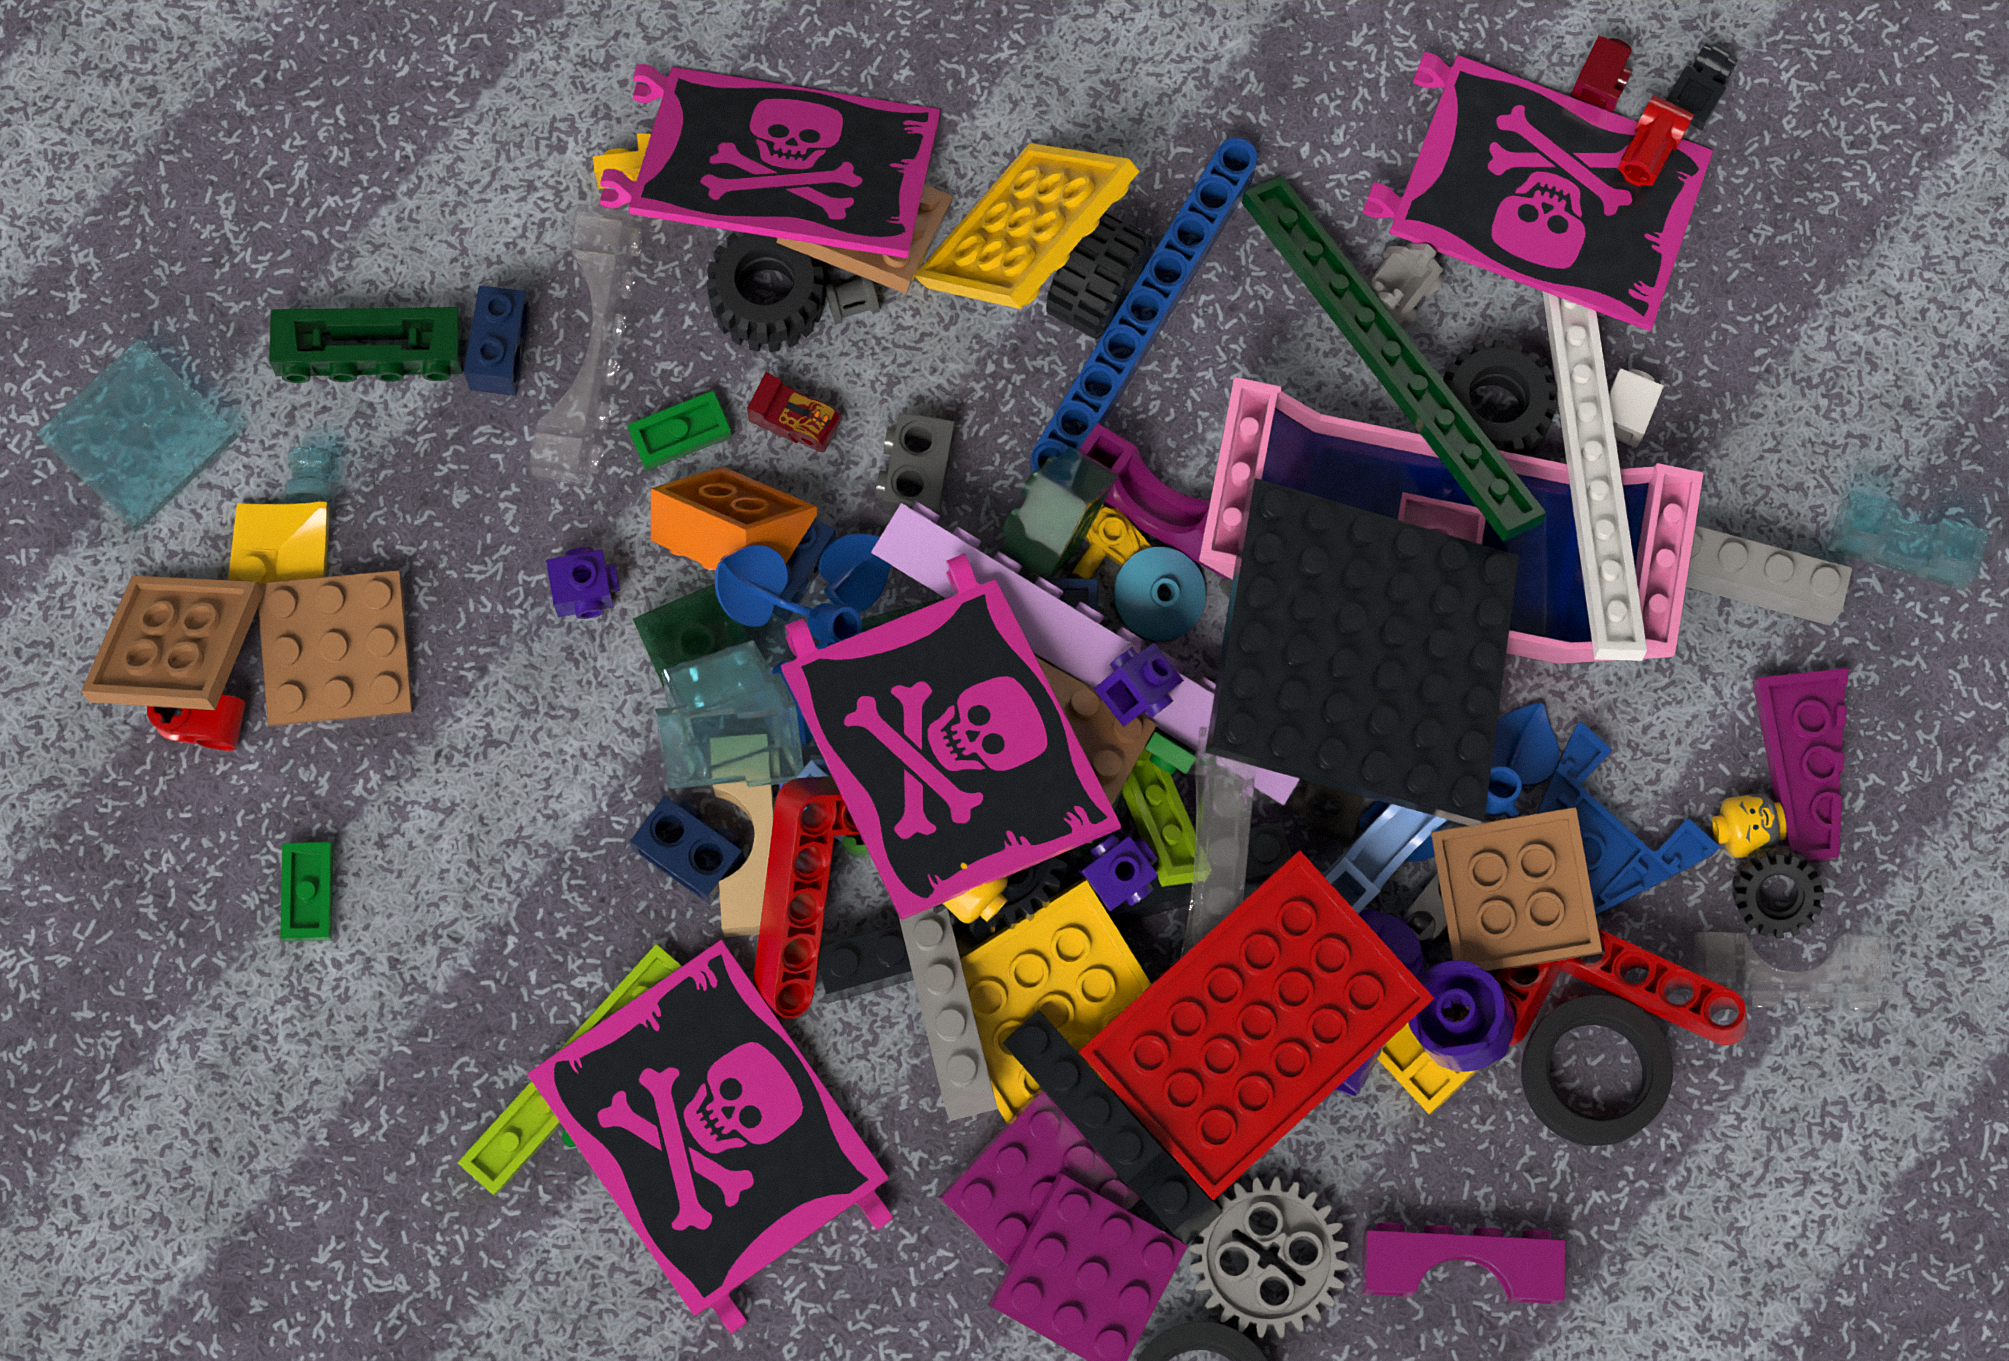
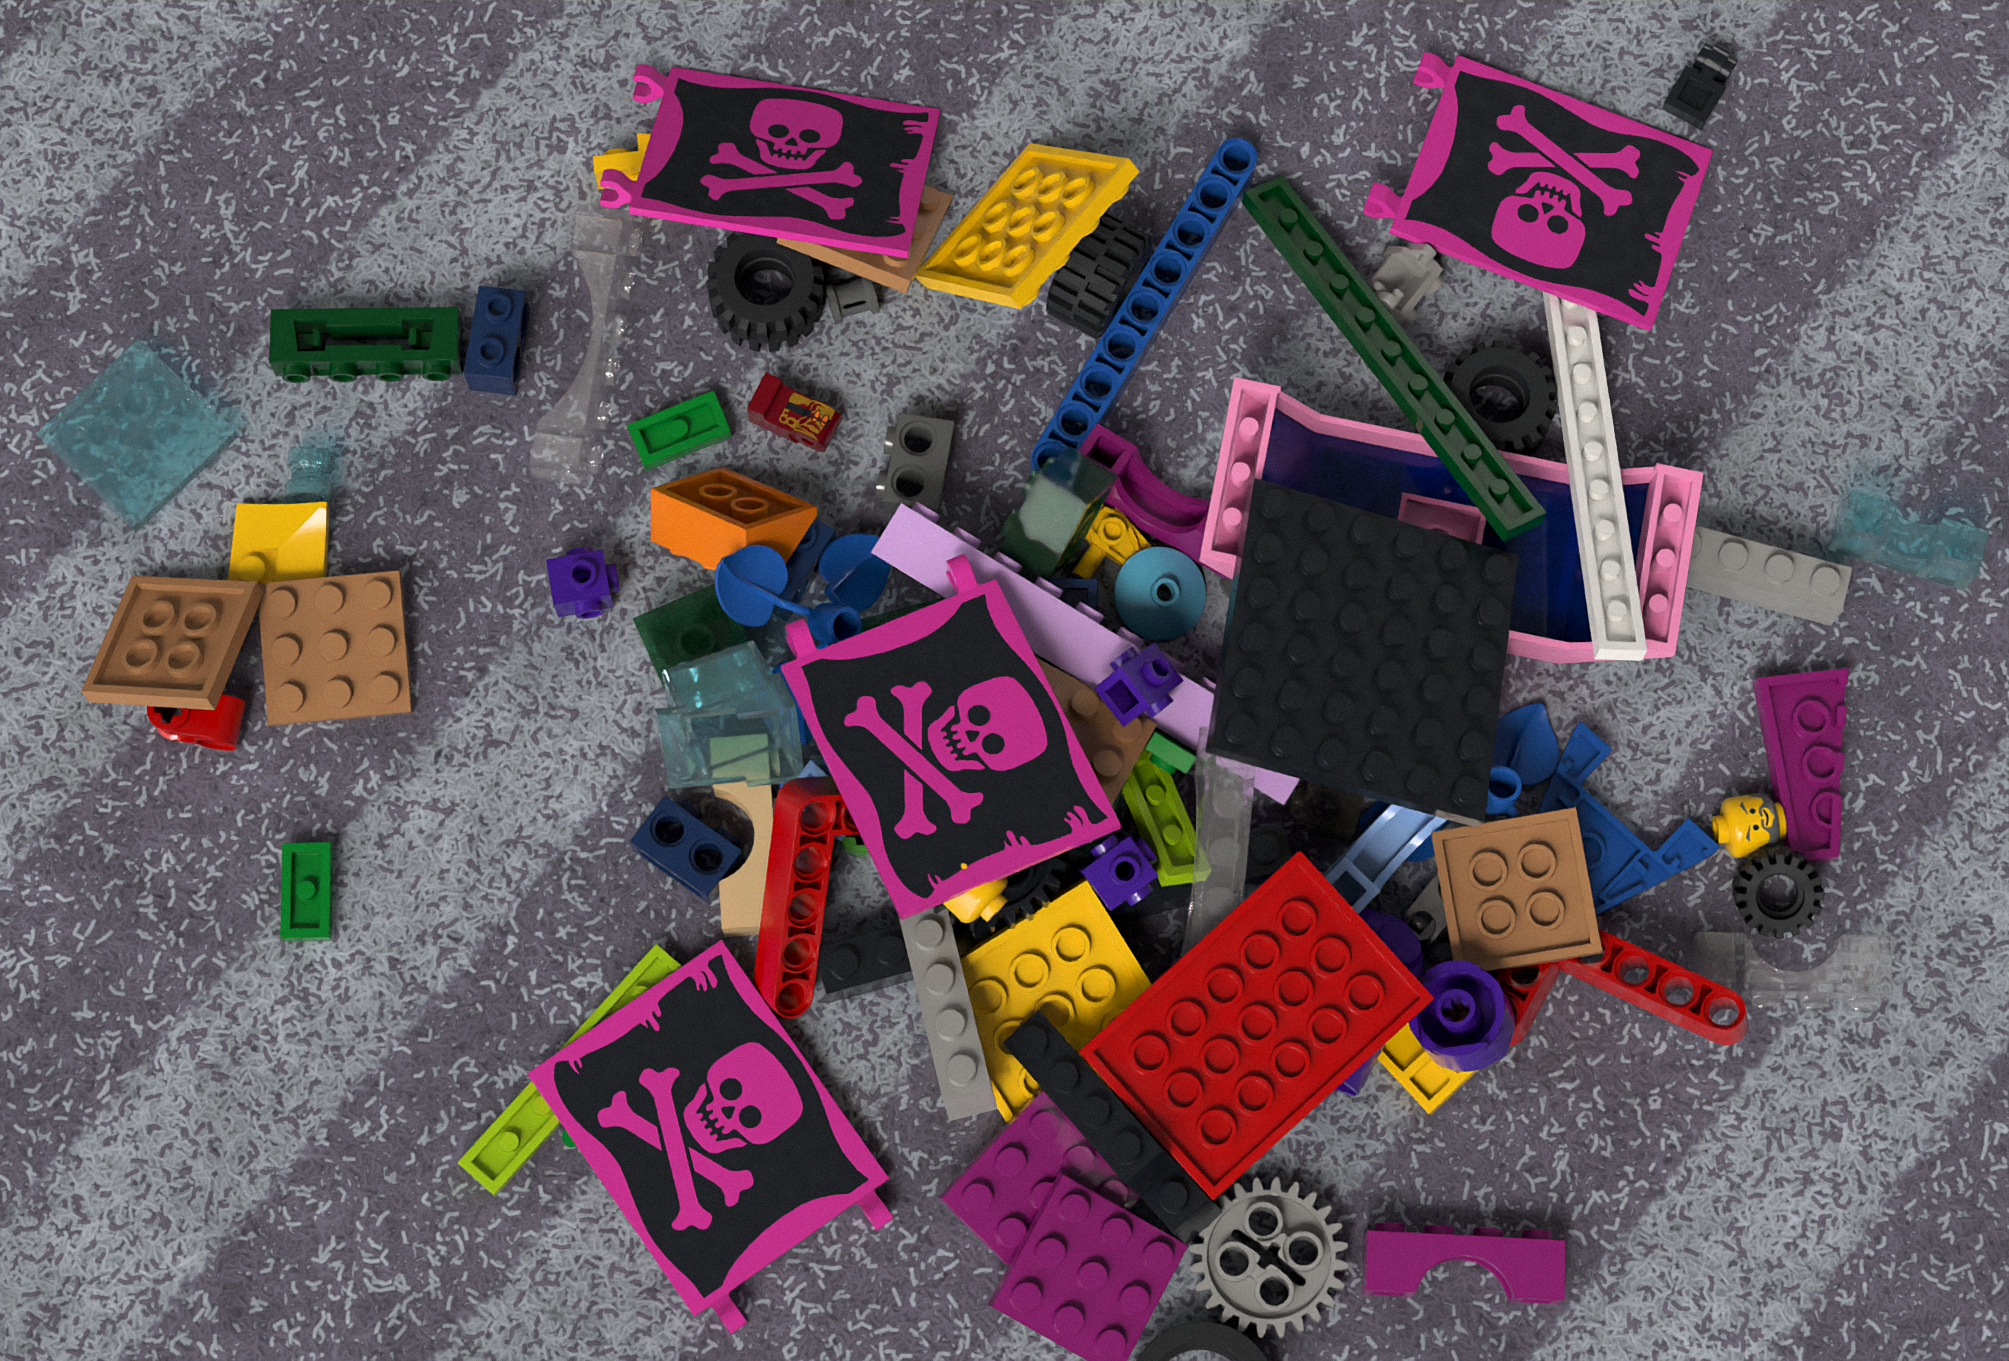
black tyre [1521,995,1673,1146] -> none
dark red brick [1570,35,1633,113] -> none
white brick [1609,368,1664,448] -> none
red piece [1618,94,1695,187] -> none

